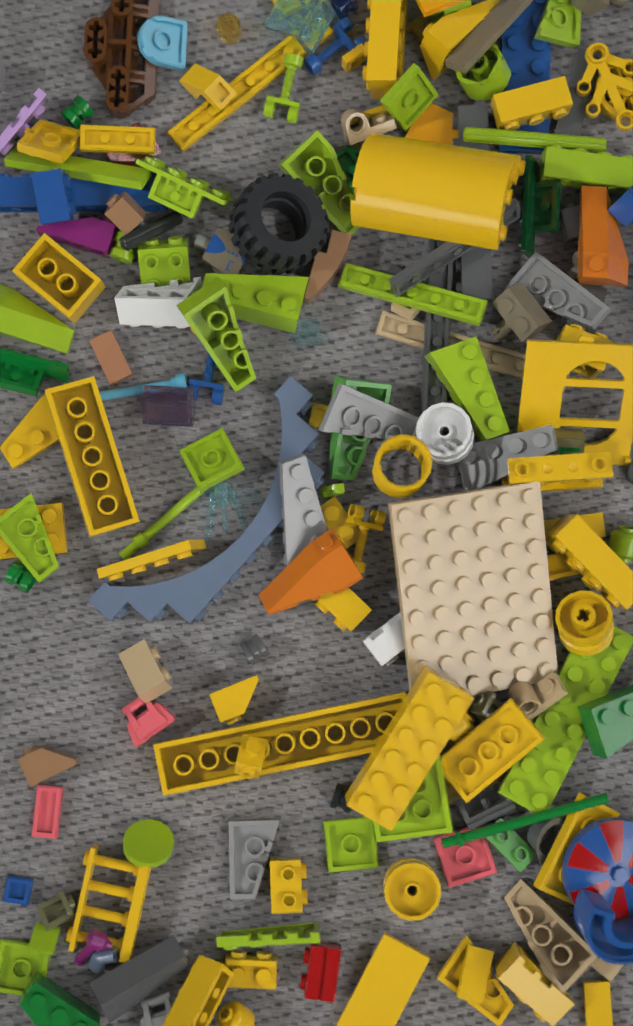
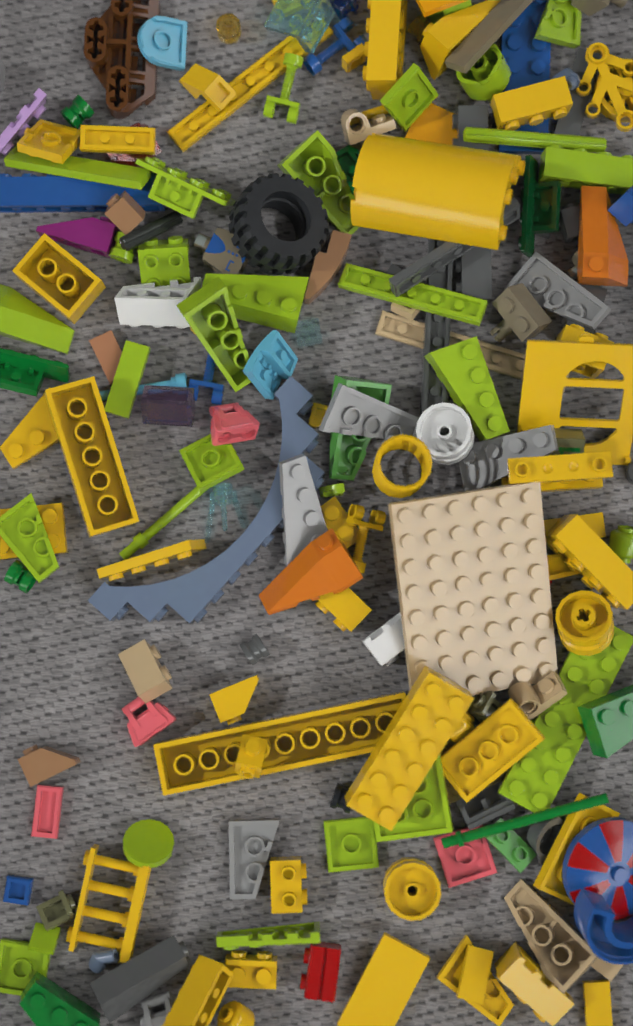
blue brick [31,168,77,225] -> none
magenta piece [74,928,113,966] -> none
none -> lime tile [104,340,151,419]
none -> coral piece [209,402,260,446]
none -> medium azure slope [243,330,298,399]
none -> sand blue arm [550,68,580,90]

